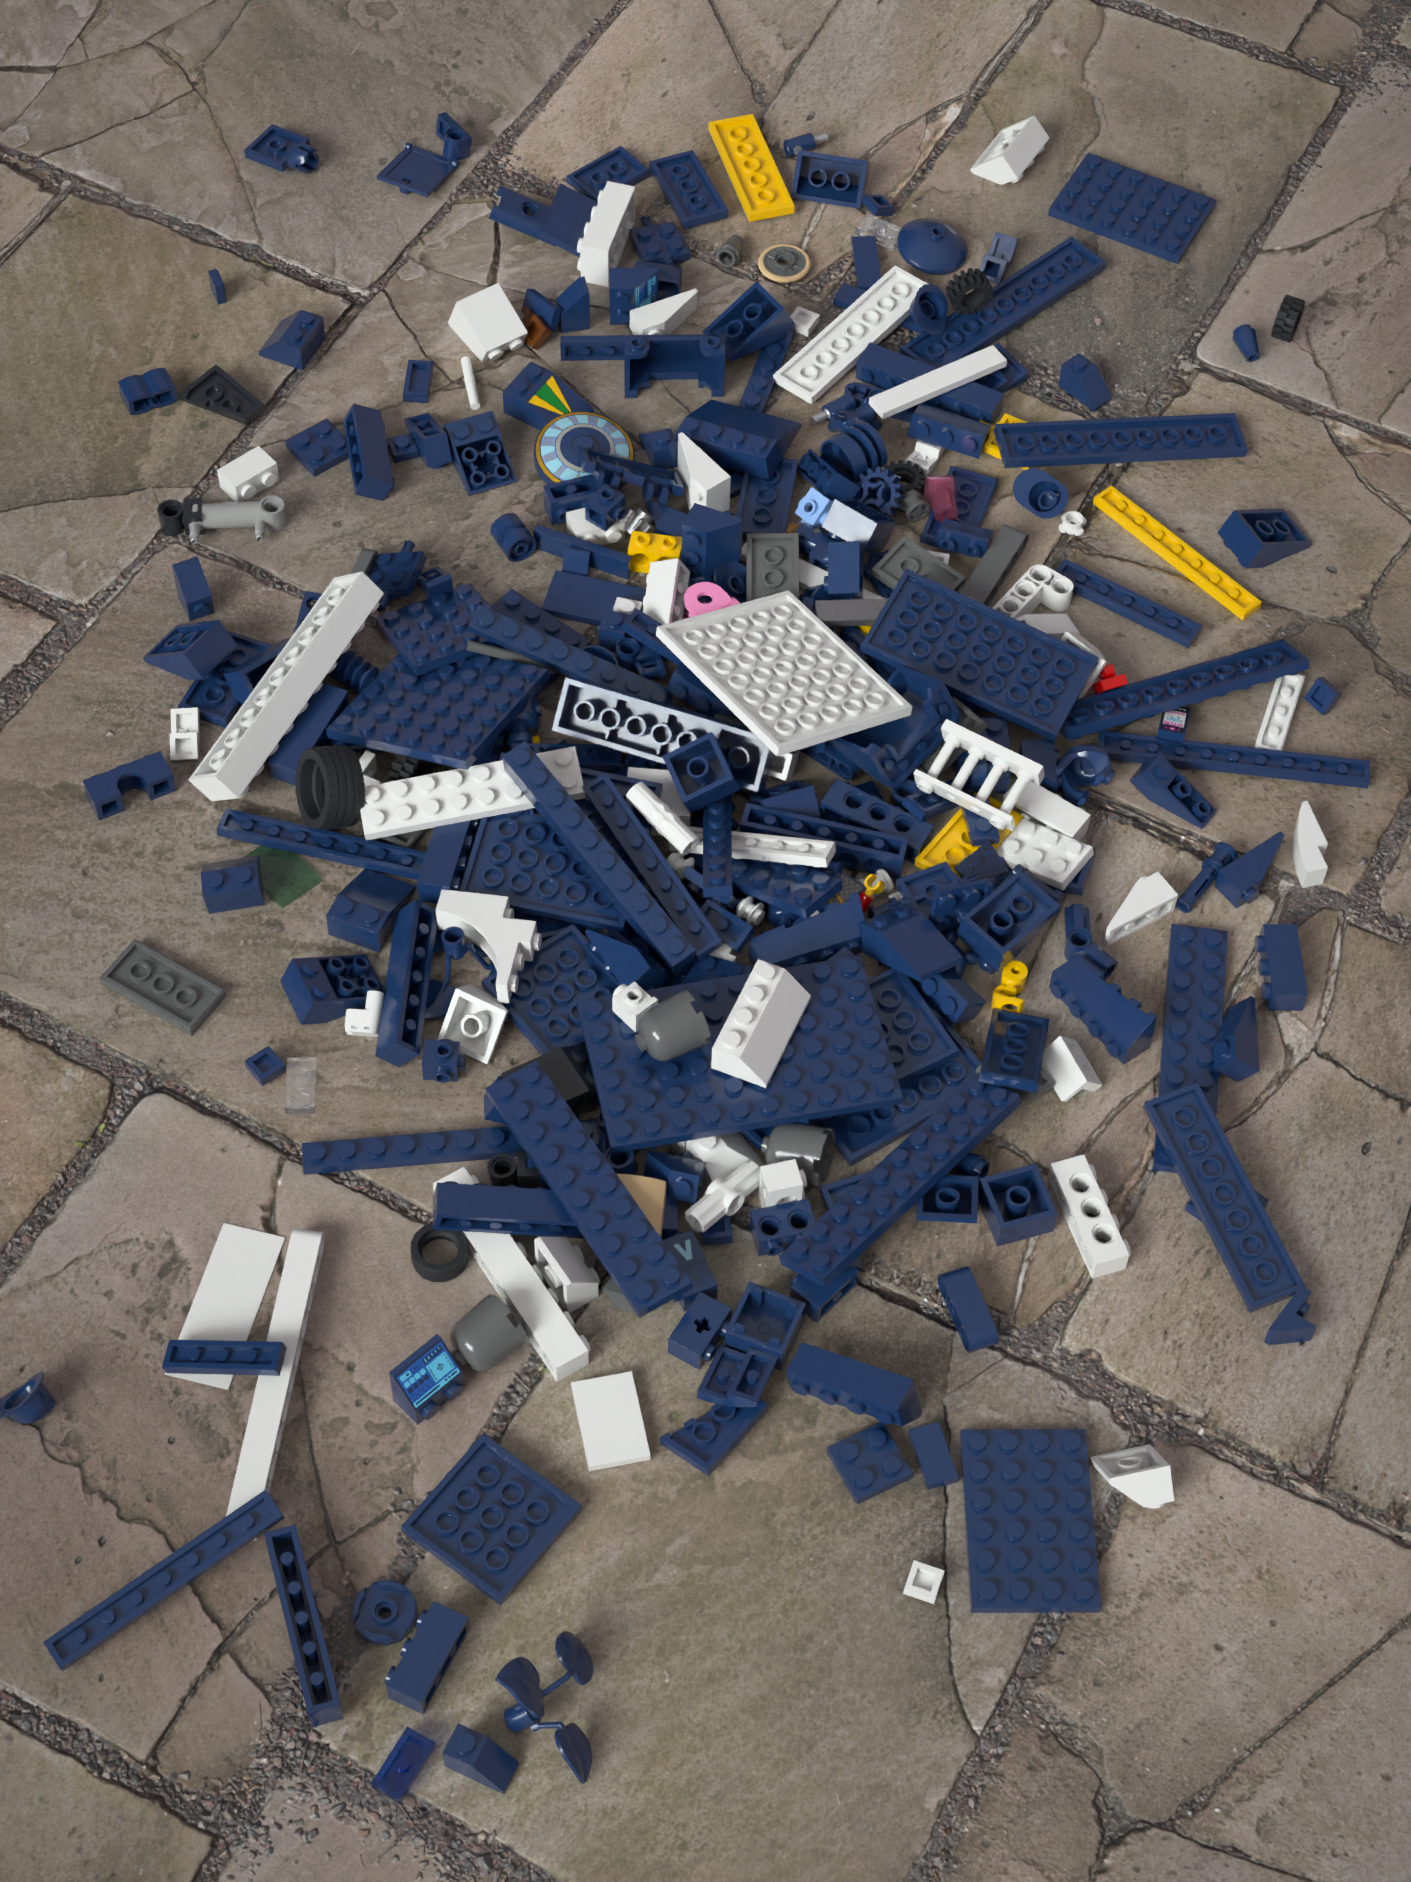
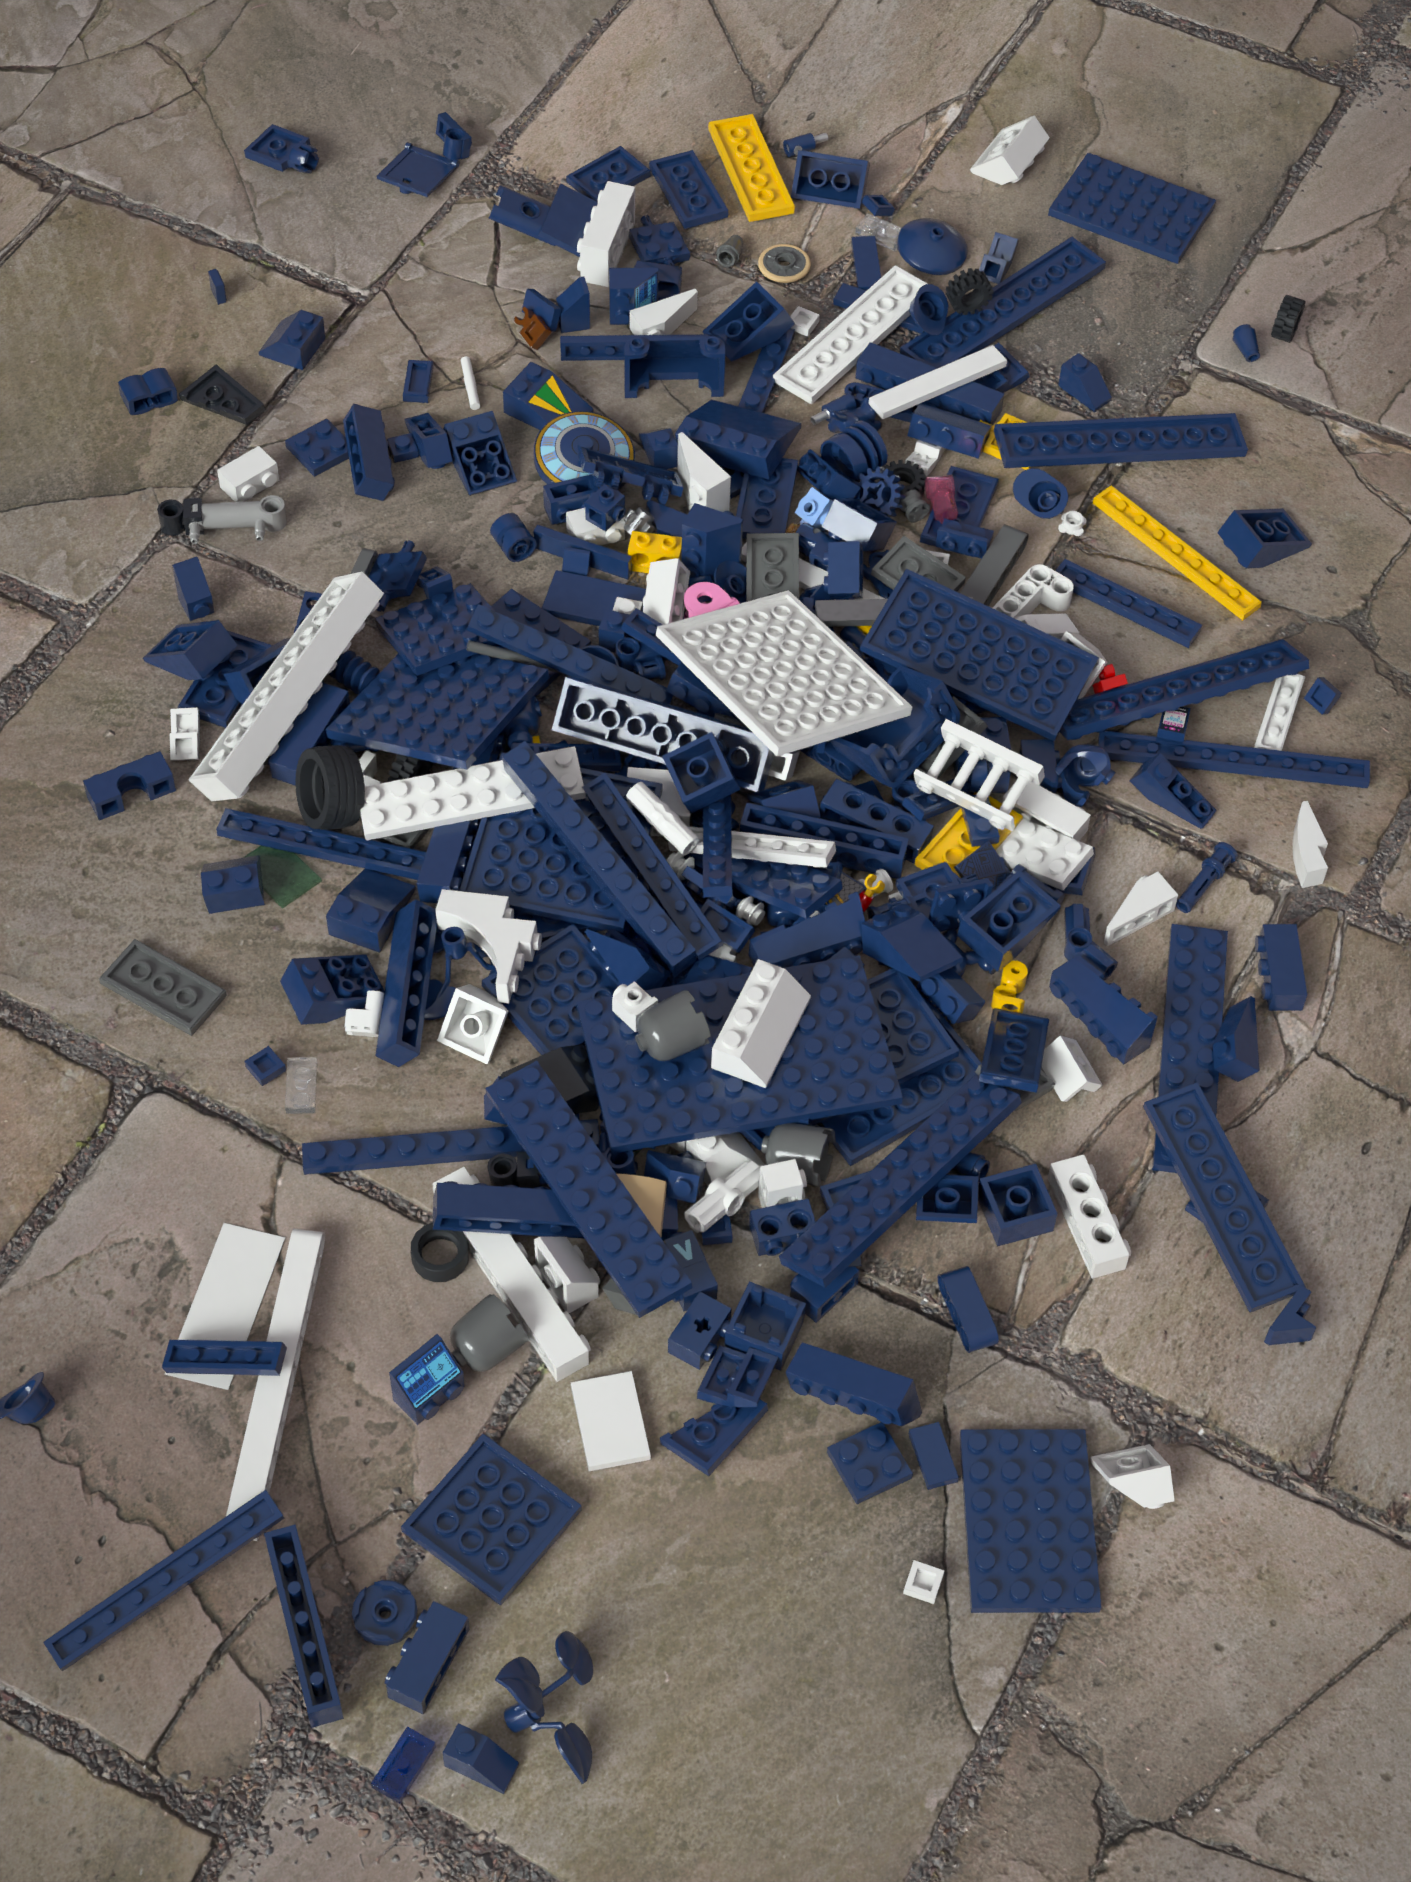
dark blue brick [422,1039,466,1083] -> none
white slope [448,283,528,362] -> none
dark blue slope [1214,831,1284,908] -> none

